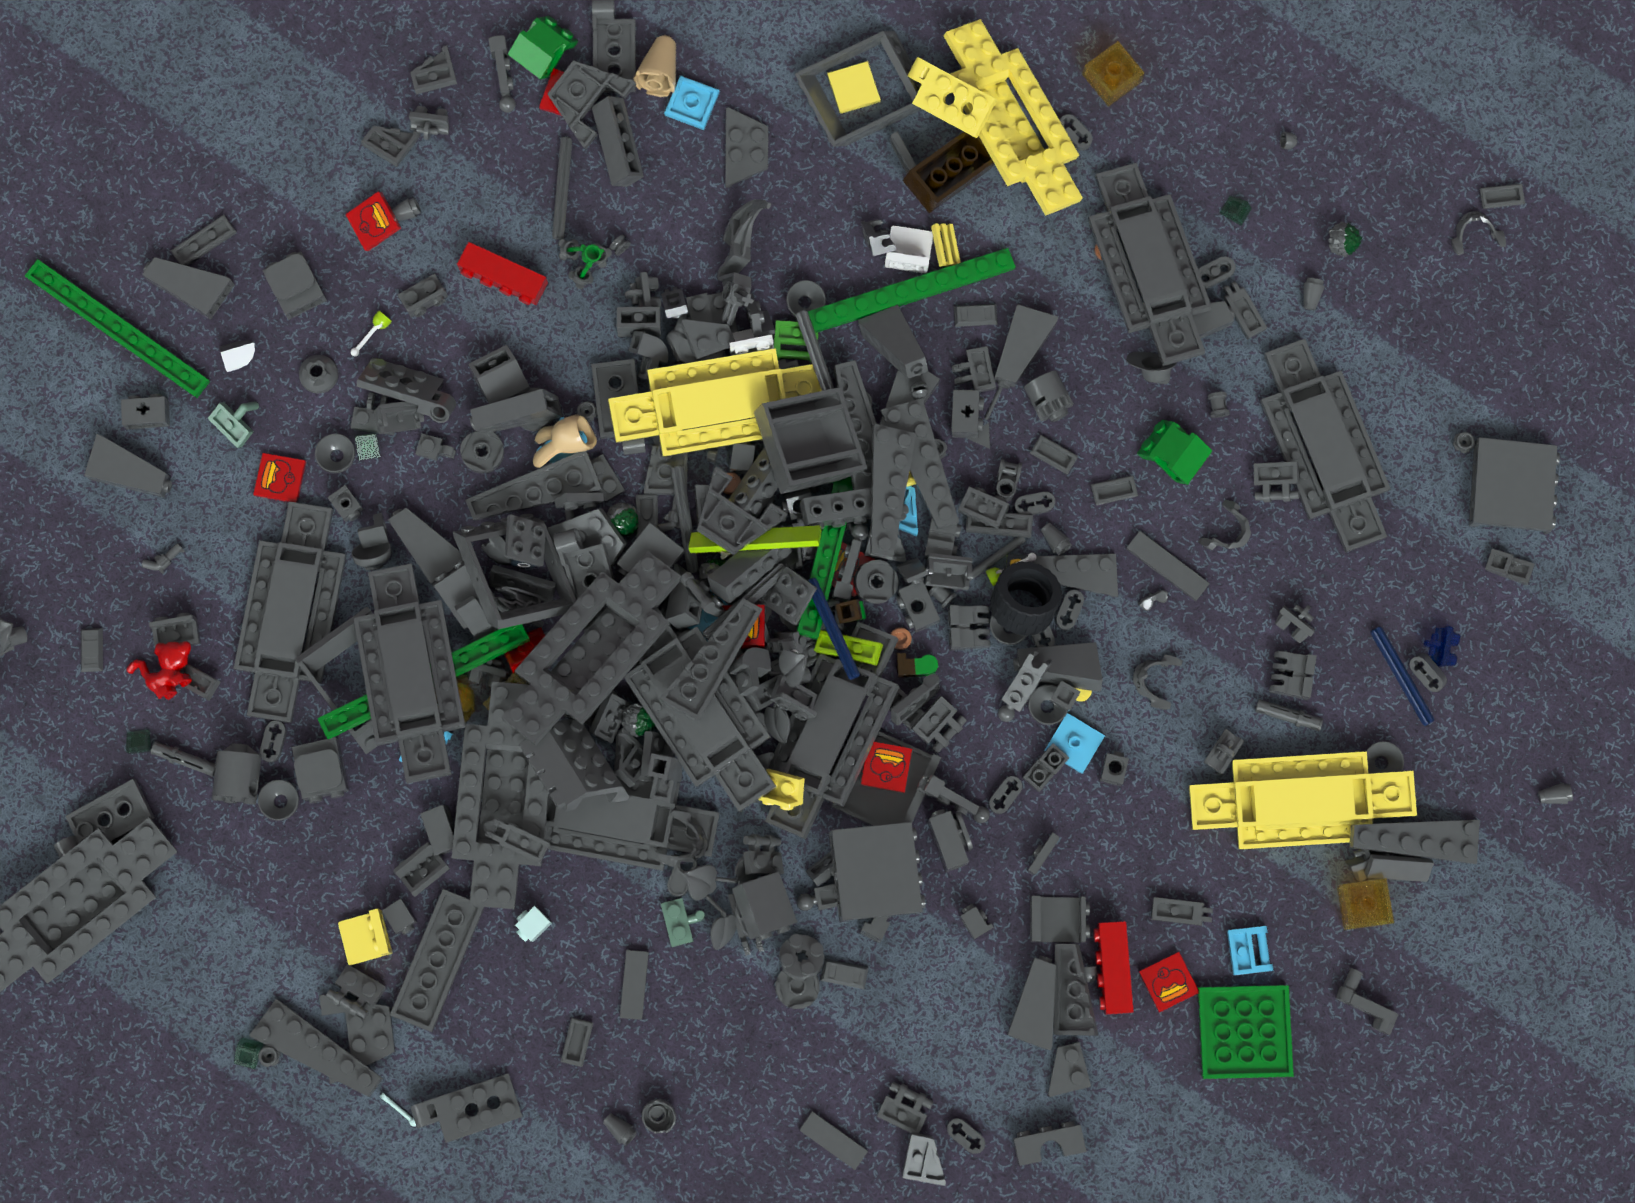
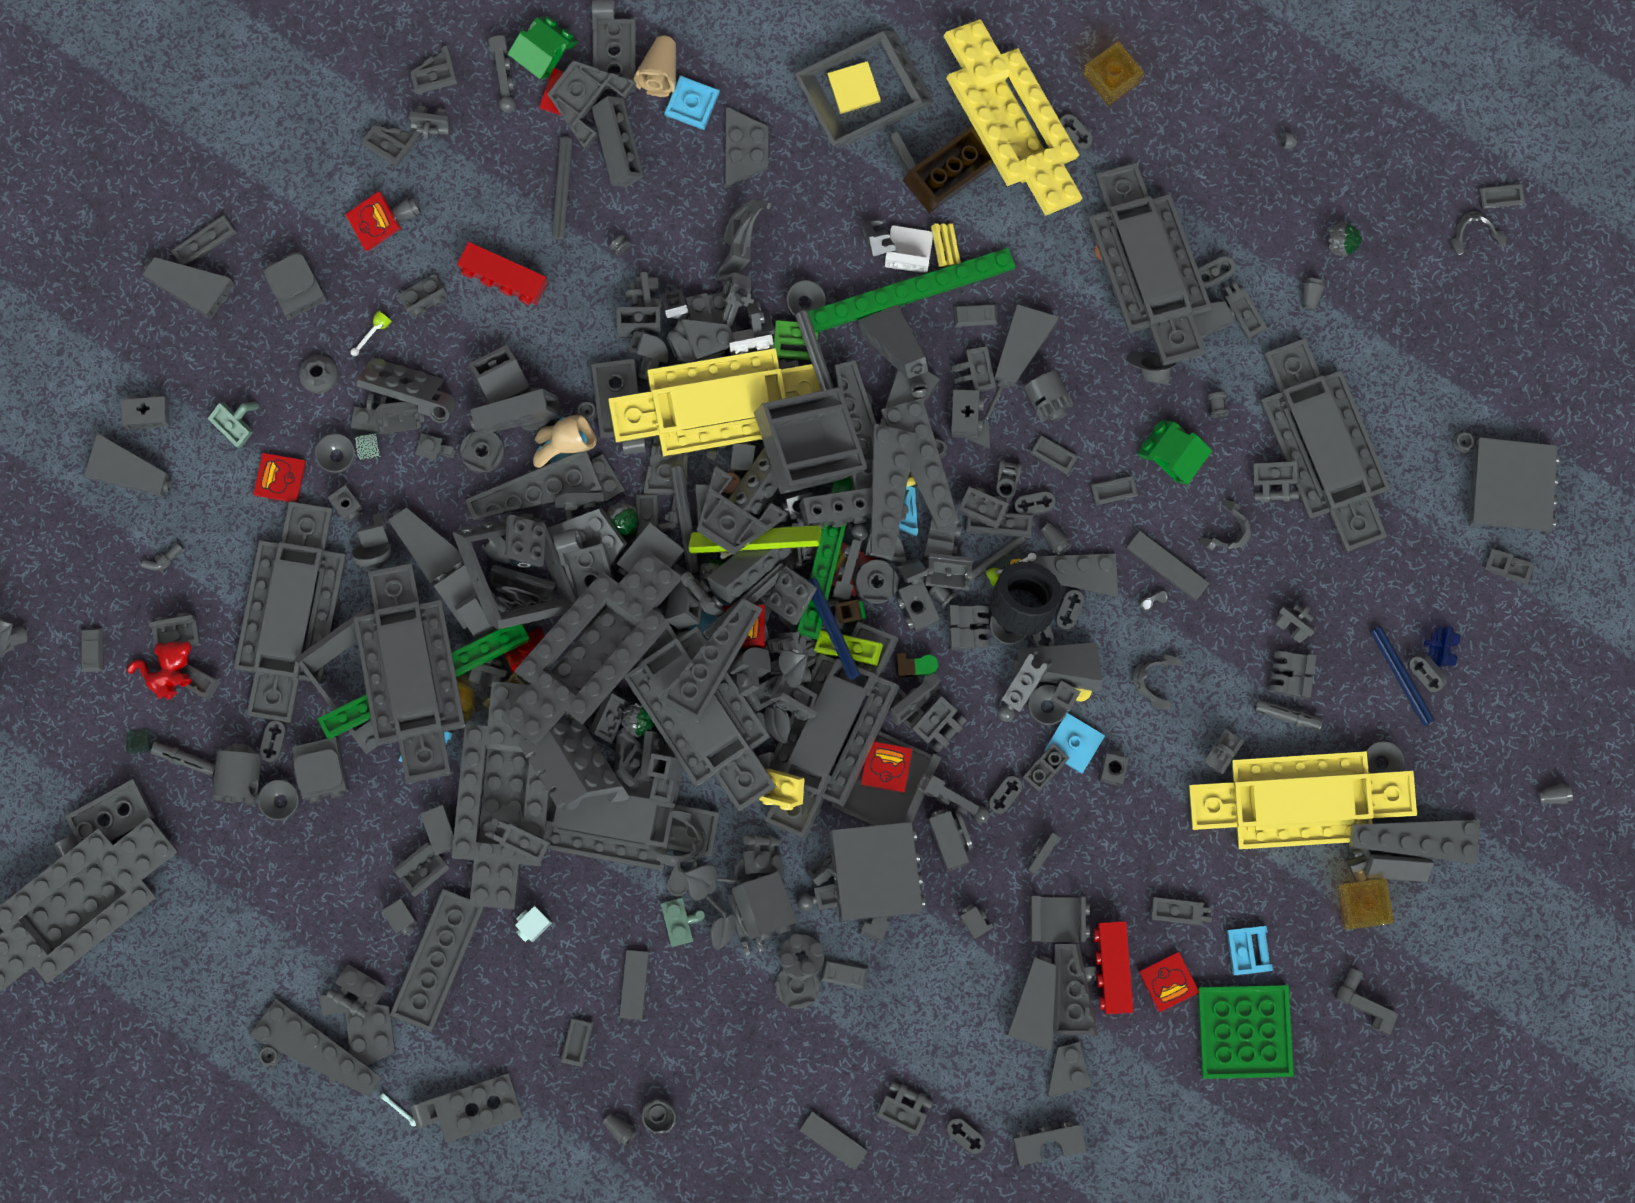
green plate [25,259,210,398] -> none
brick [219,340,255,372] -> none
clear green slope [234,1037,263,1069] -> none
light yellow bracket [338,908,393,965] -> none
dark grey plant [558,239,612,289] -> none
nougat tile [891,628,912,650] -> none
wing [902,1132,946,1186] -> none
light yellow hinge [907,57,997,138] -> none
clear green slope [1220,196,1252,226] -> none

